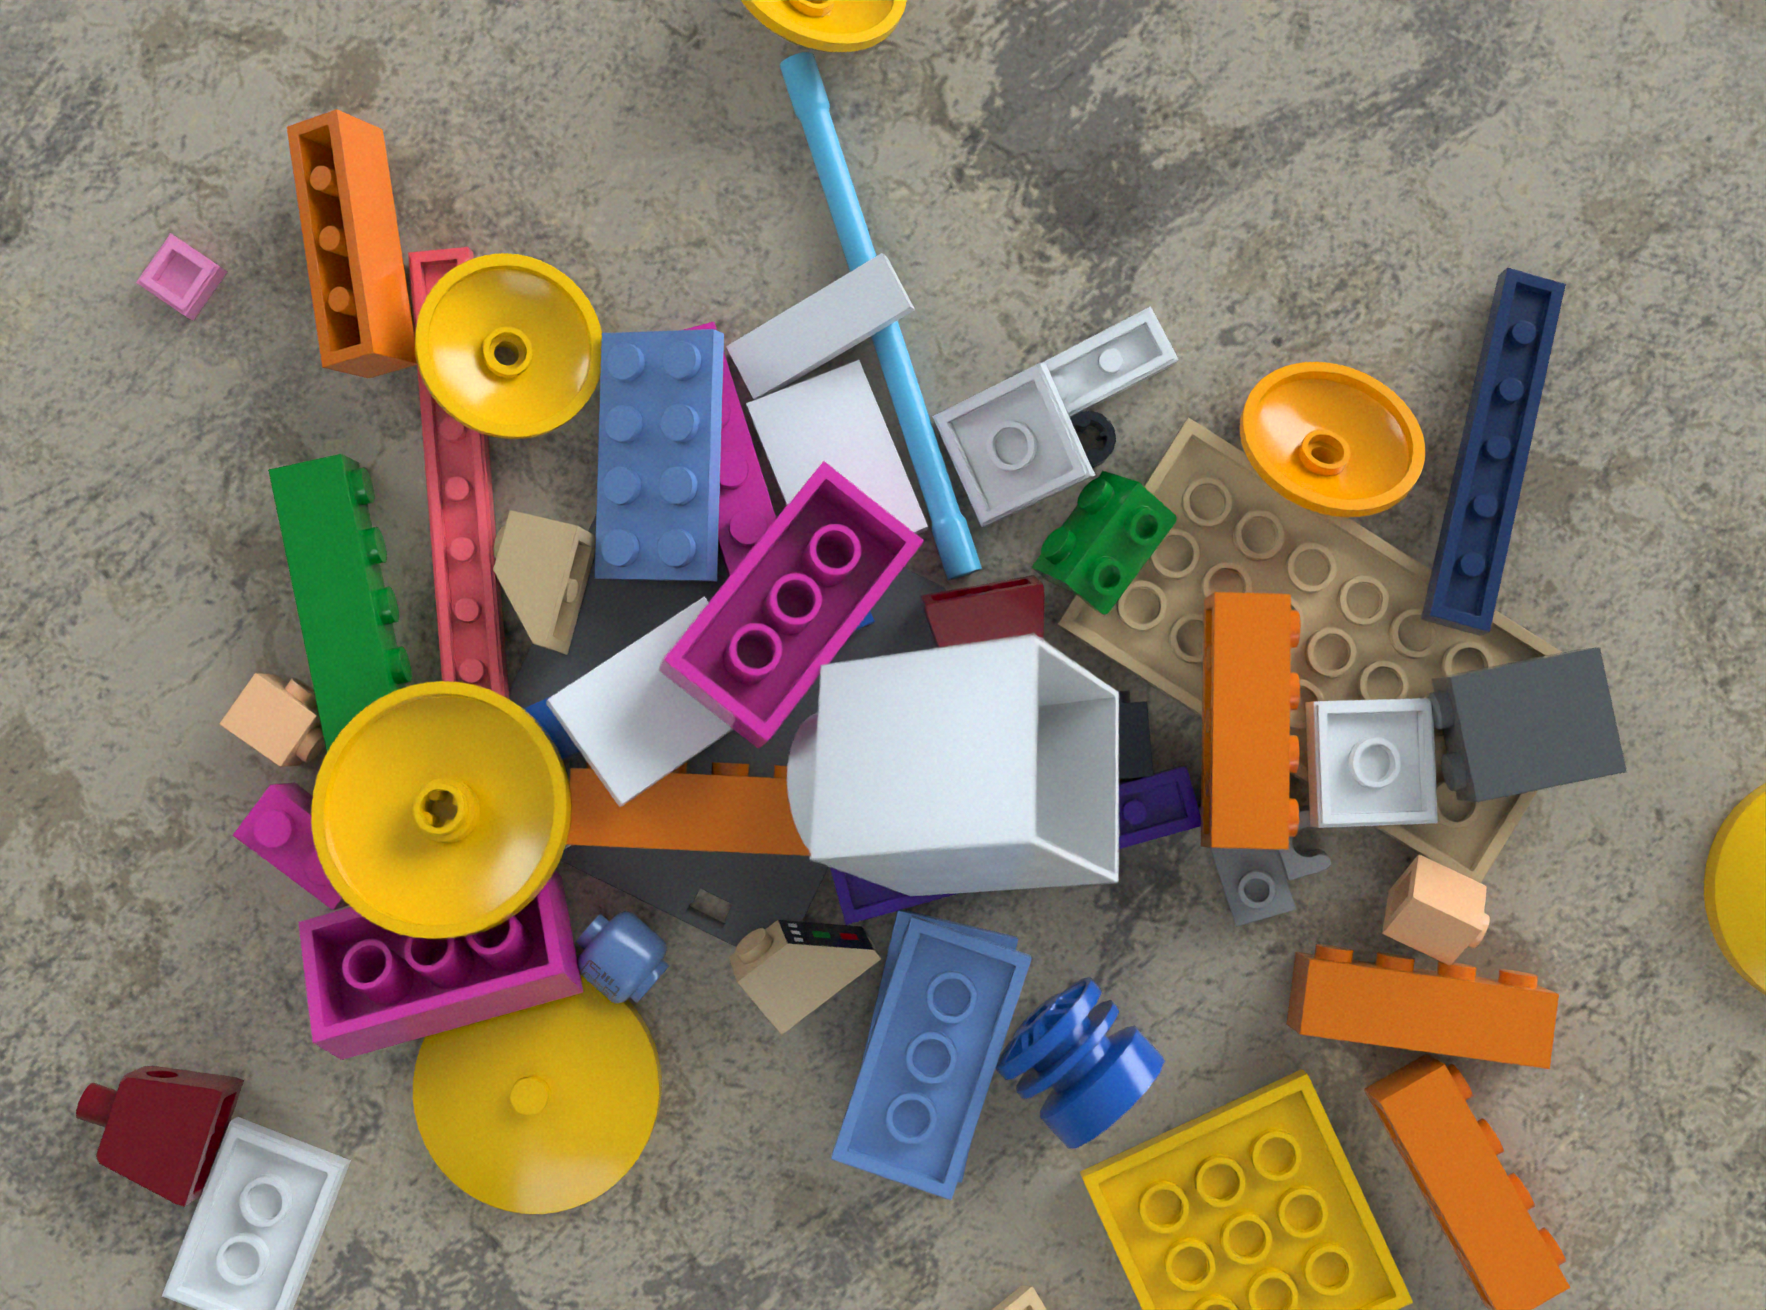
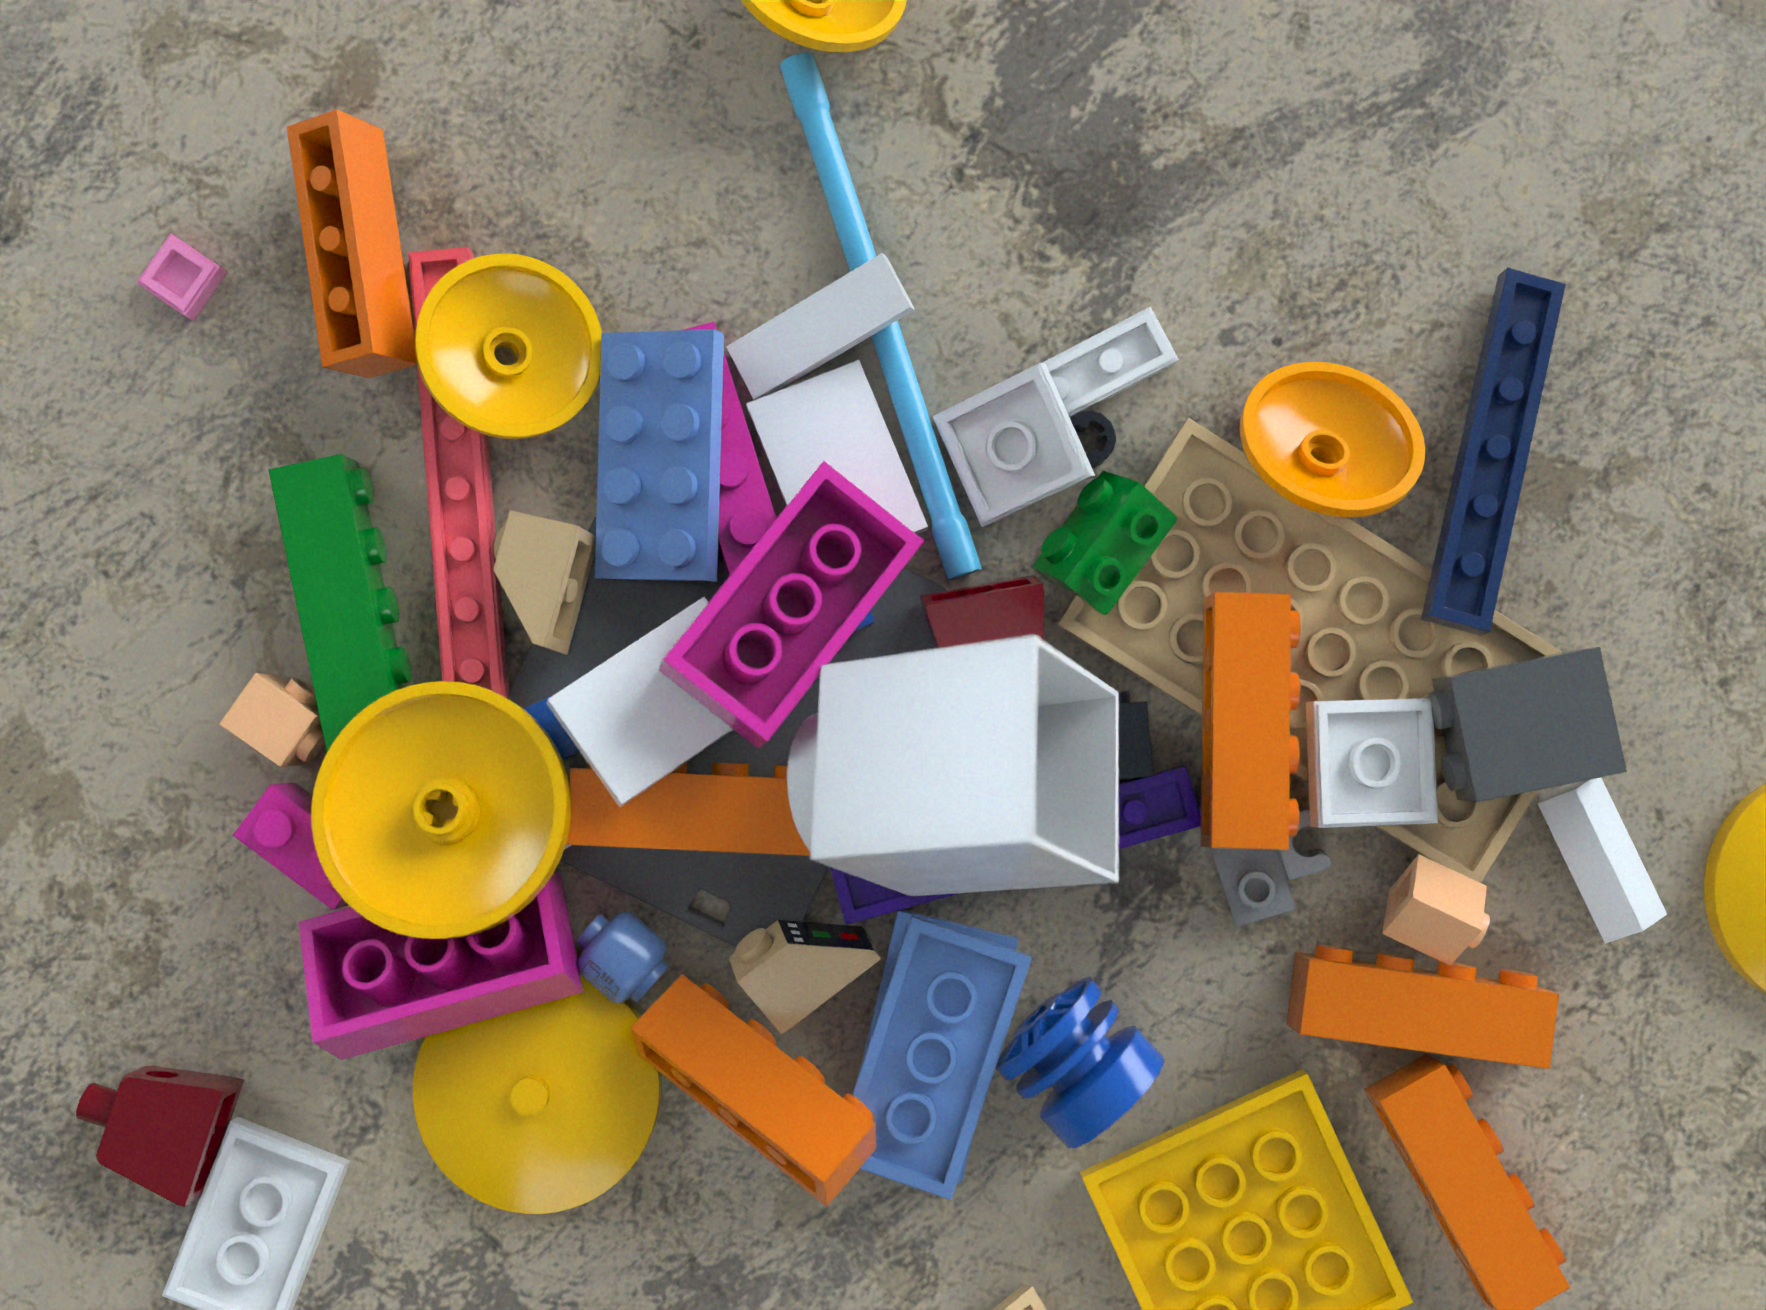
none -> orange brick [630,974,876,1207]
none -> white piece [1538,777,1667,944]

